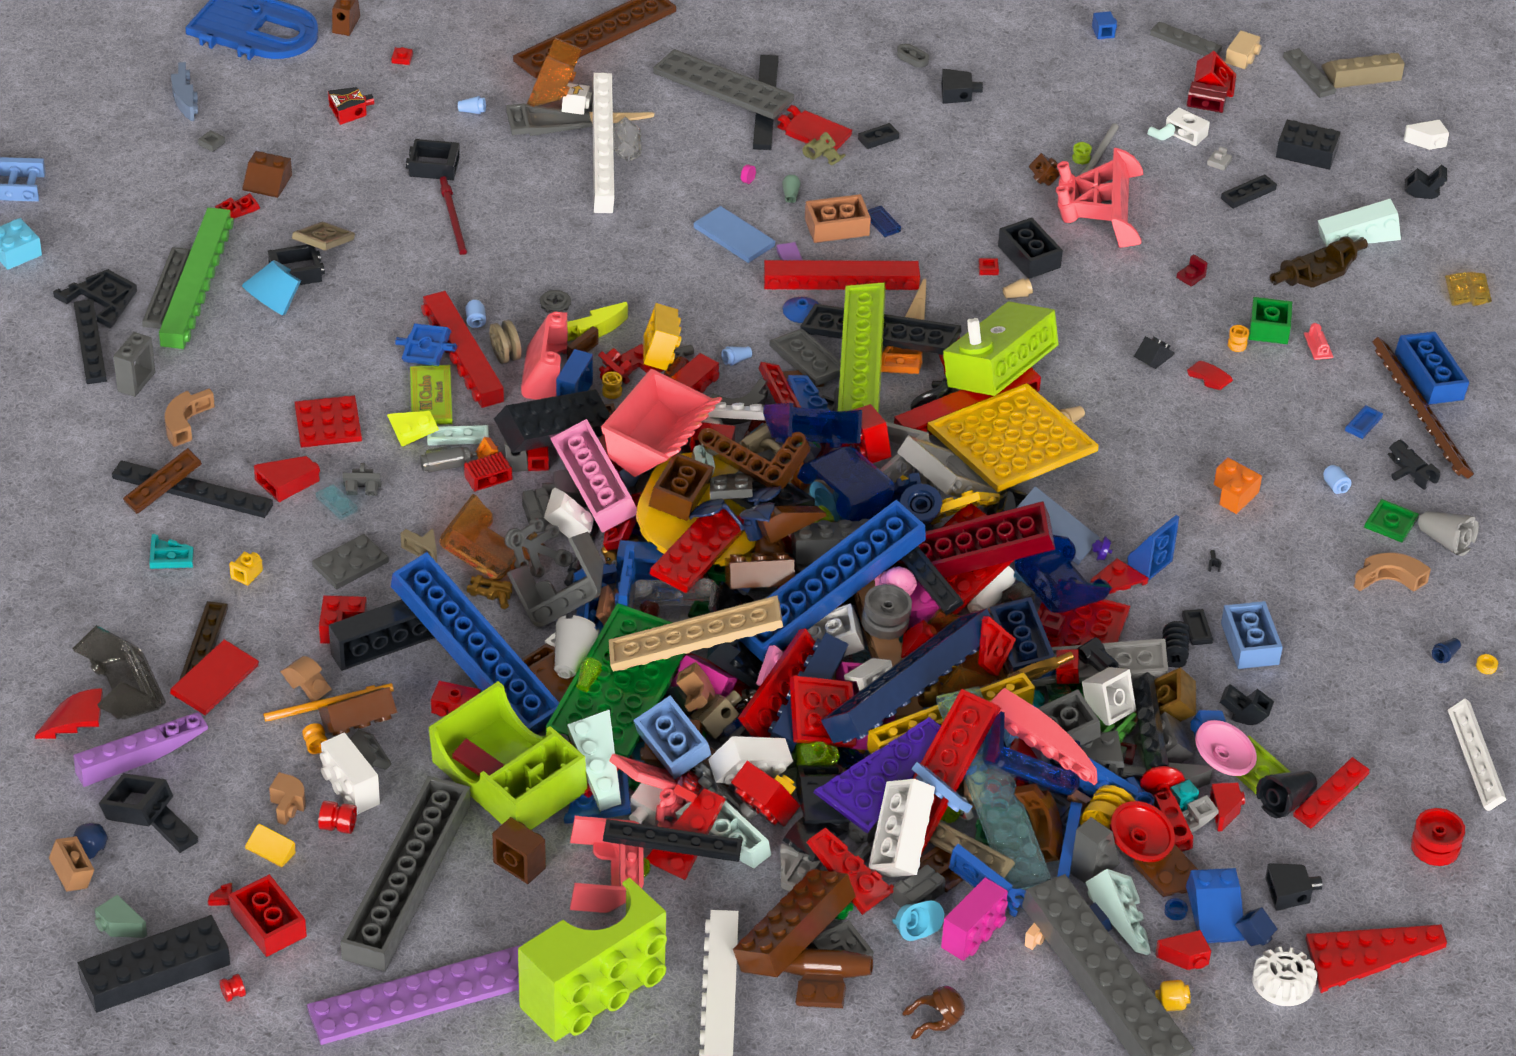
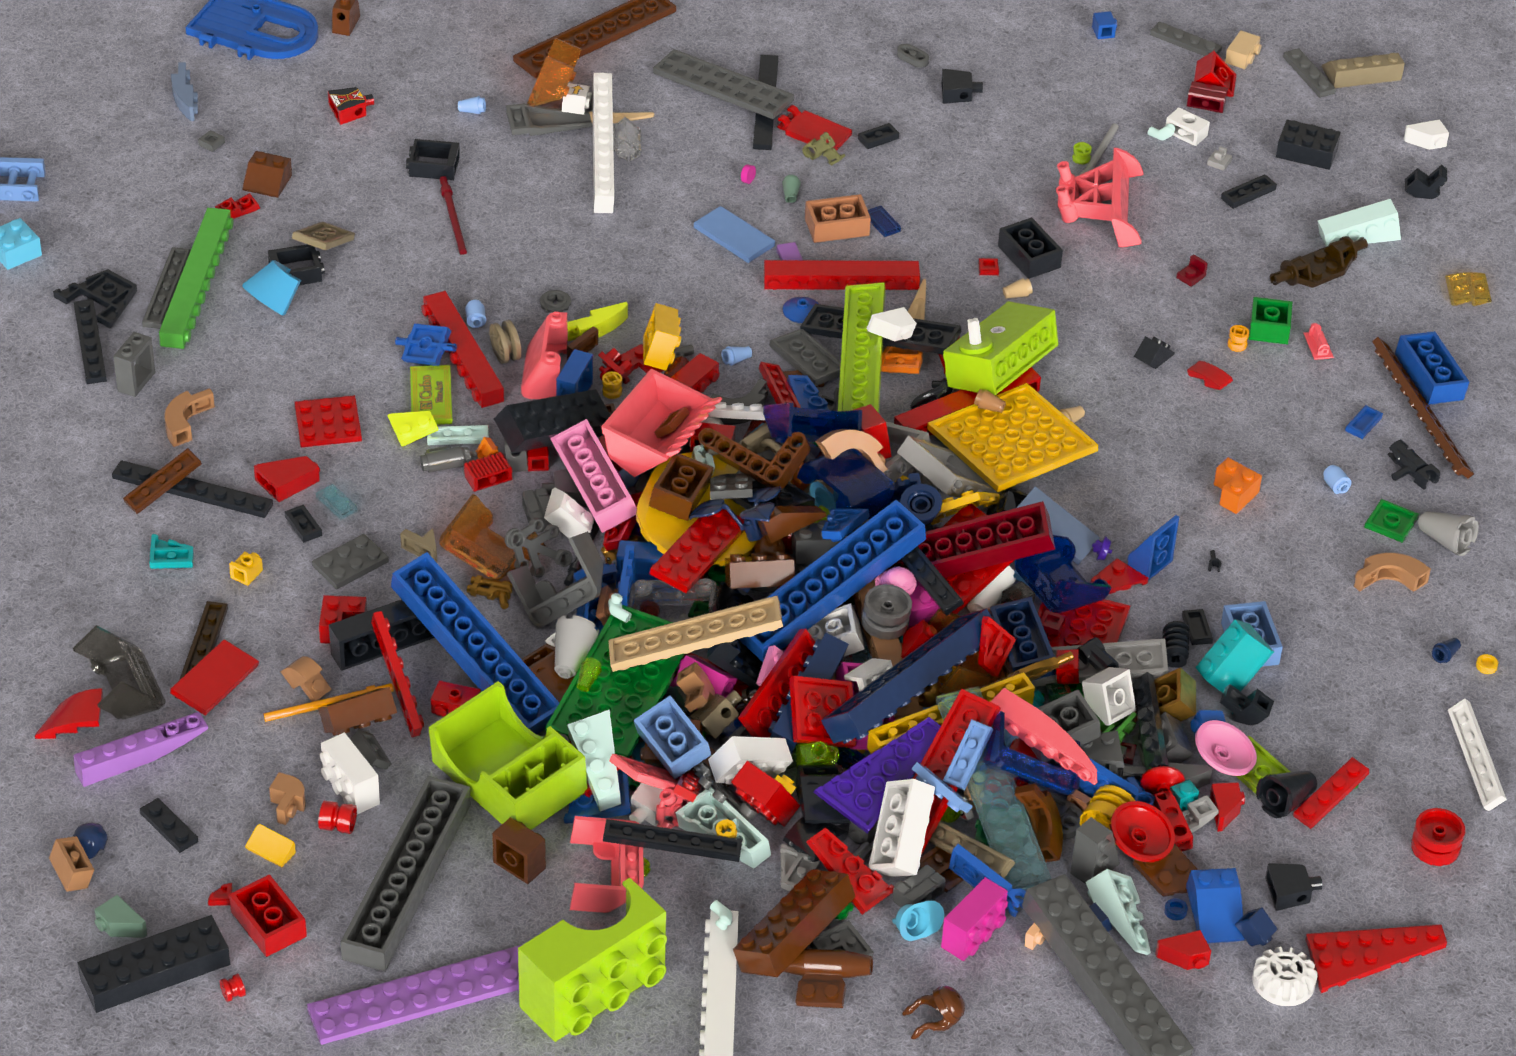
black window [99,773,173,827] -> none
light orange wheel [302,723,328,754] -> none
dark grey hips [343,463,382,496] -> none
red plate [391,47,413,65] -> none
dark red tile [452,738,505,777] -> none
red wing [644,788,726,880] -> none
reddish brown brick [1028,153,1060,186] -> none
blue beam [1057,801,1082,879] -> none
yellow head [1155,980,1191,1011] -> none
none -> black plate [285,504,322,543]
none -> red plate [371,611,424,738]
none -> light aqua arm [608,593,632,623]
none -> dark orange tile [654,407,690,438]
none -> light aqua arm [710,900,732,930]
none -> yellow bush [716,819,737,838]
none -> arch [815,429,888,474]
none -> blue wing [821,508,870,542]
none -> white slope [866,307,917,341]
none -> medium blue tile [943,719,993,791]
none -> medium nougat cone [974,389,1006,413]
none -> teal slope [1195,619,1274,693]

